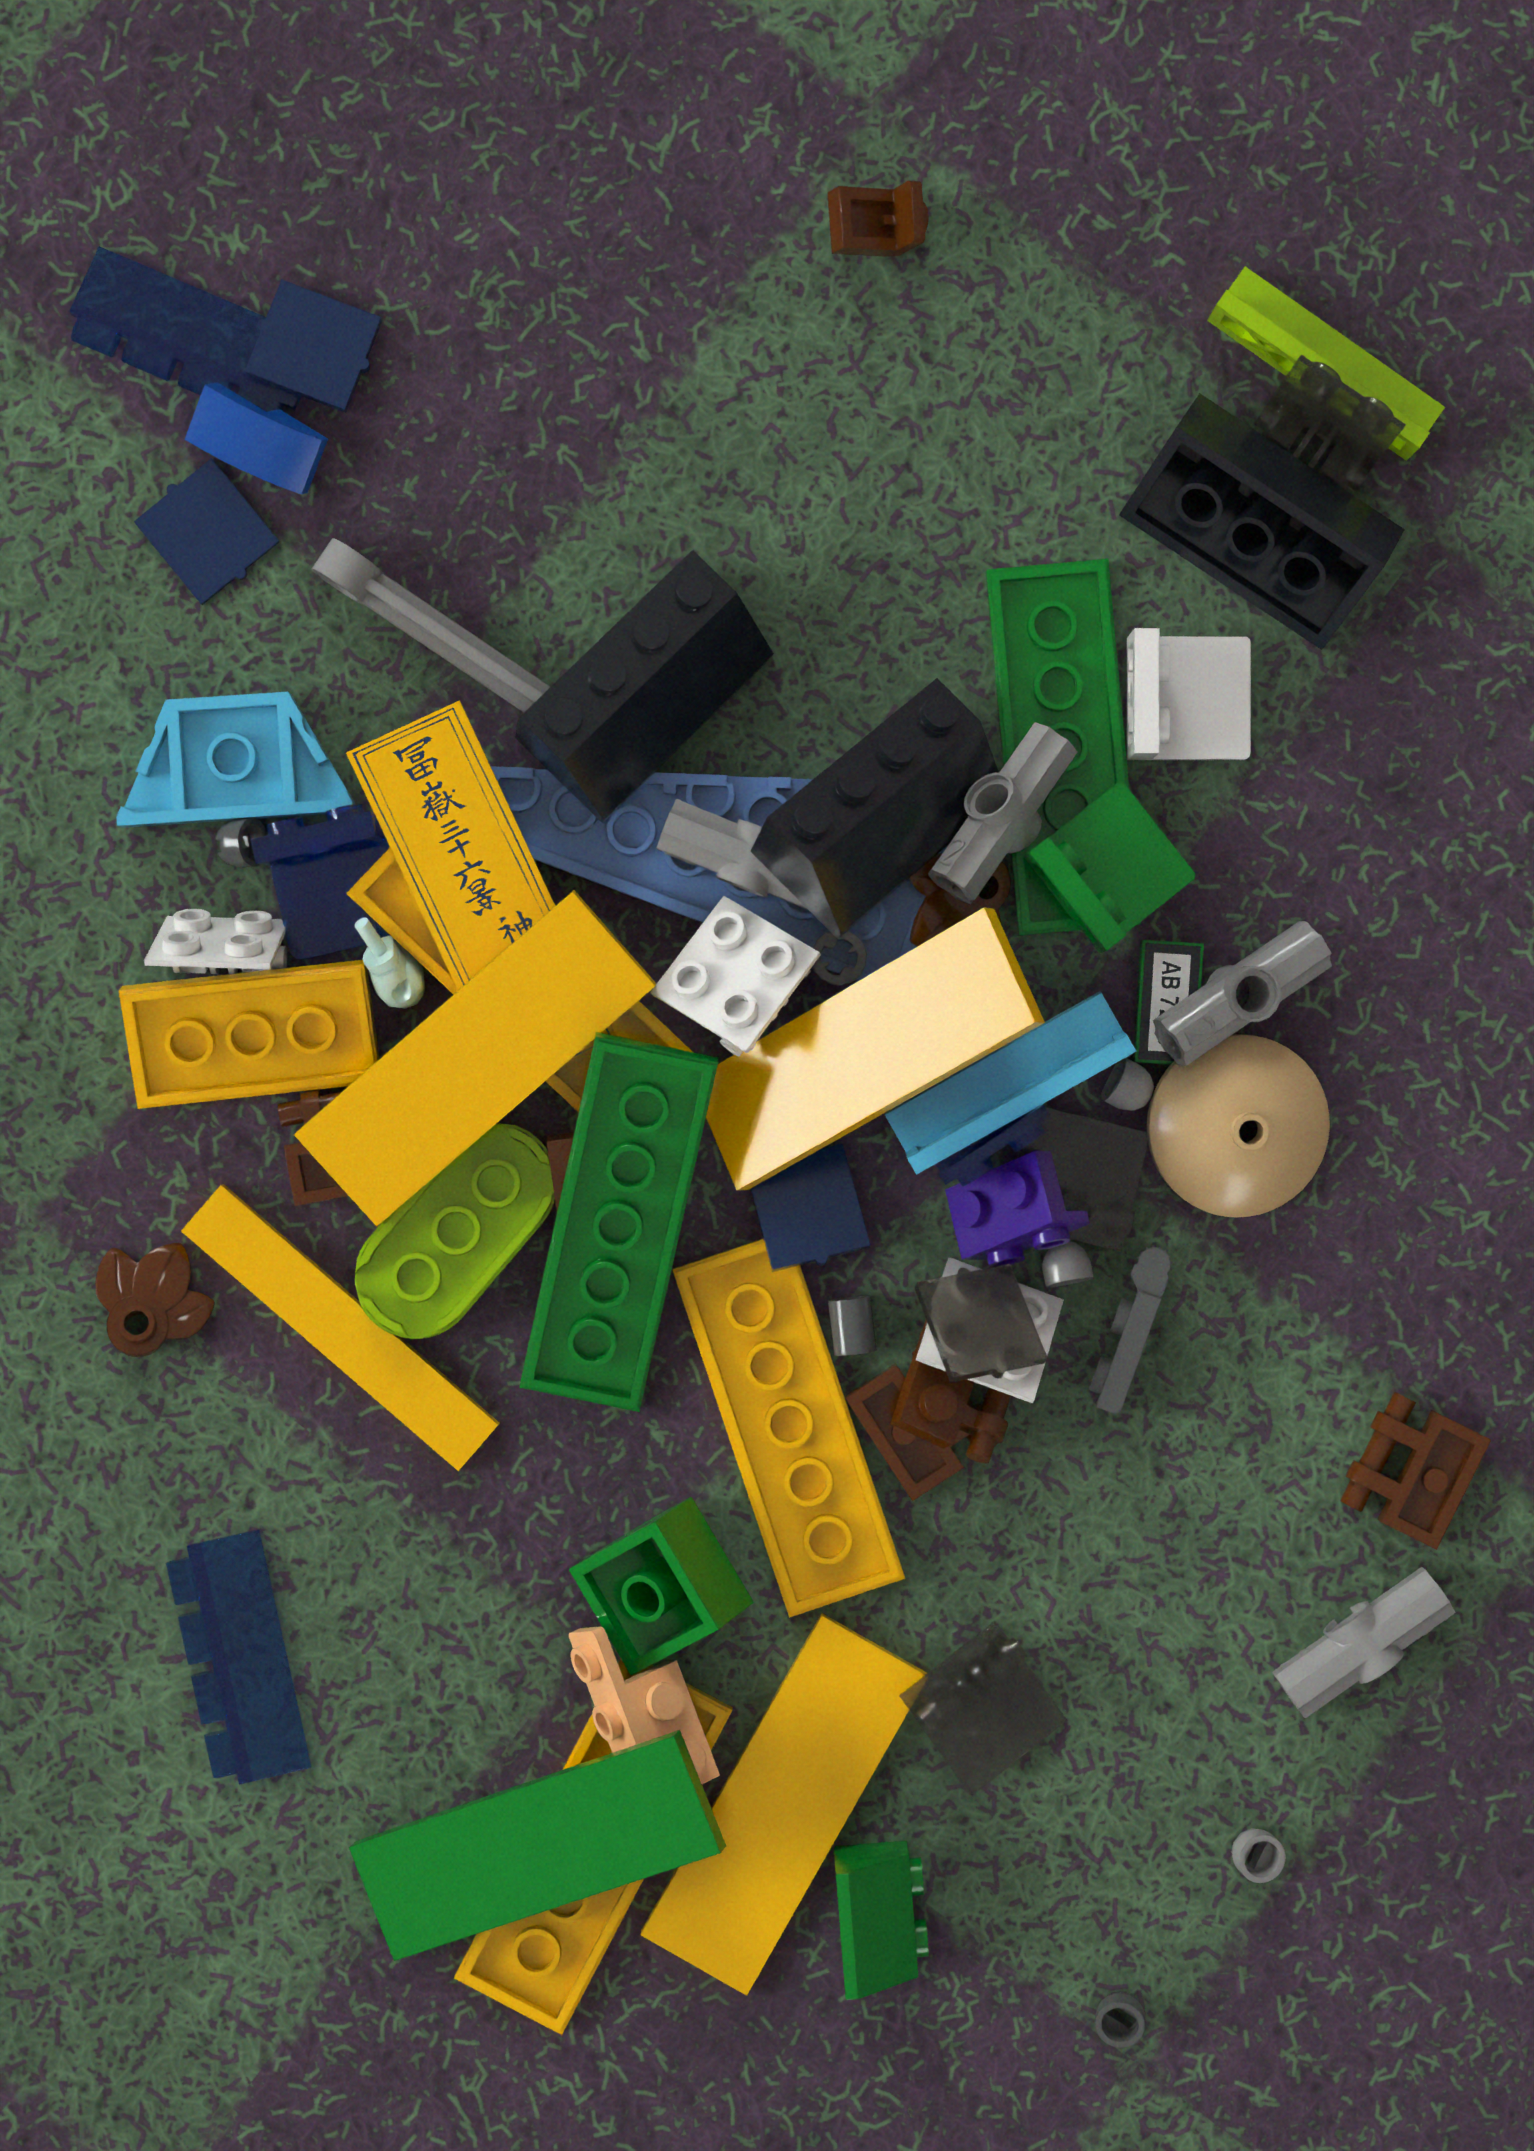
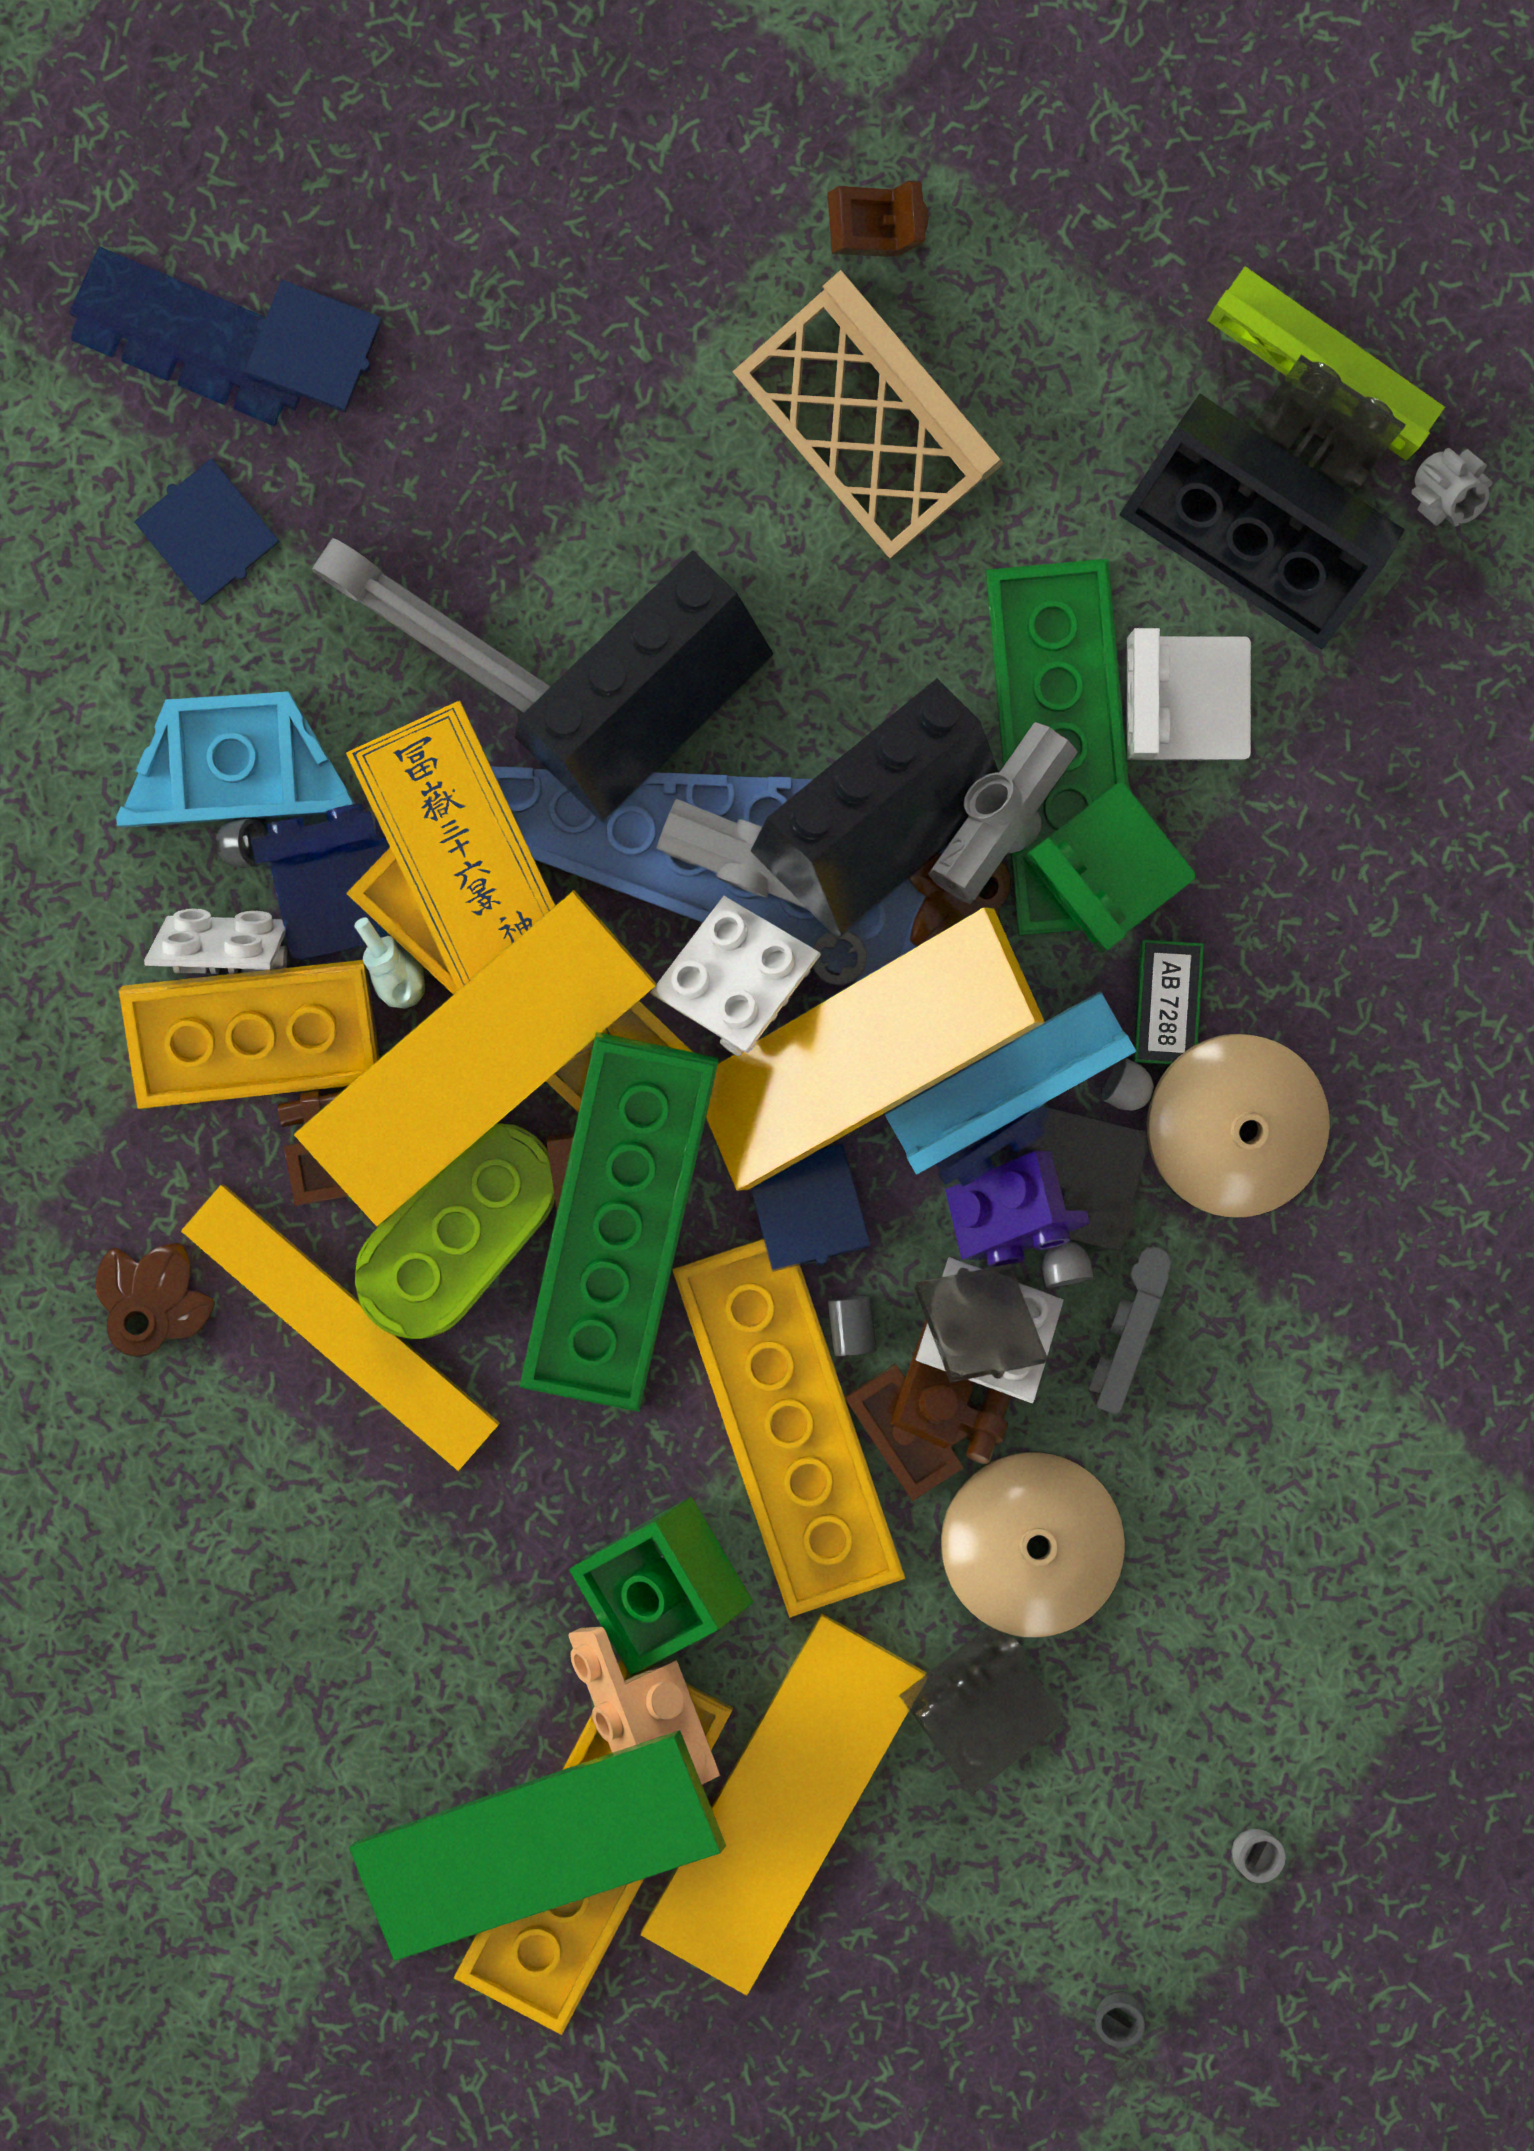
clear blue windscreen [166,1529,312,1785] -> none
blue slope [184,382,328,495] -> none
green slope [834,1841,929,2000] -> none
light grey piece [1153,921,1332,1066] -> none
light grey piece [1272,1567,1456,1718] -> none
reddish brown plate [1340,1392,1491,1550] -> none
none -> tan fence [733,270,1004,559]
none -> tan dish [941,1452,1125,1637]
none -> light grey gear [1411,448,1492,527]

